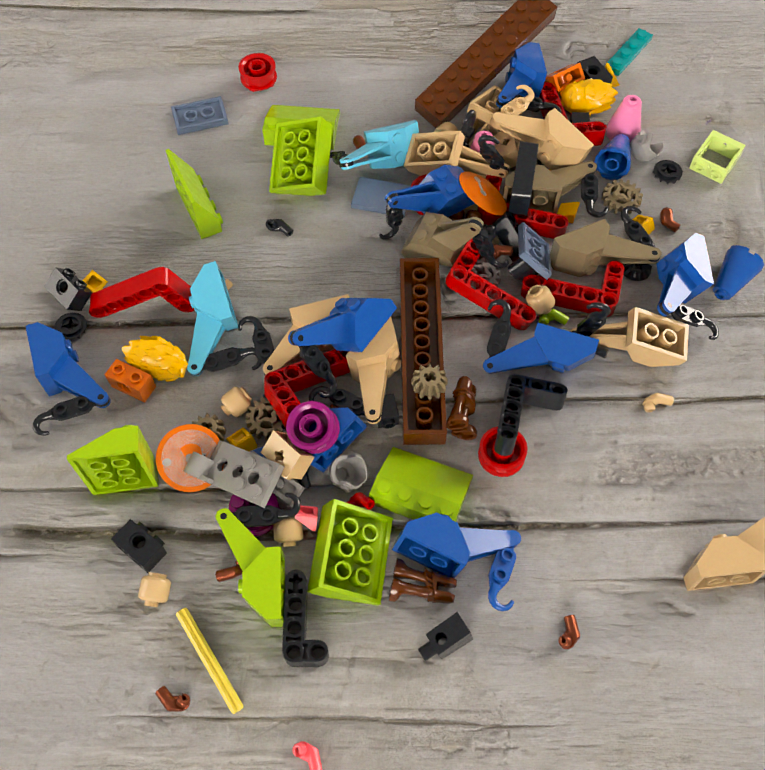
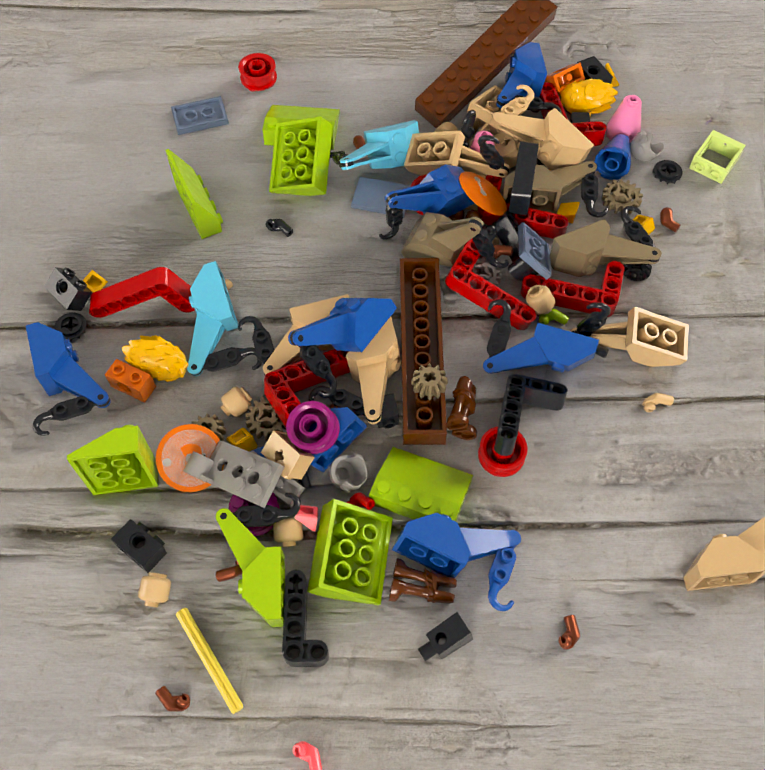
teal plate [607,28,653,76] -> none
blue slope [656,233,719,340] -> none
blue cone [713,245,764,300] -> none

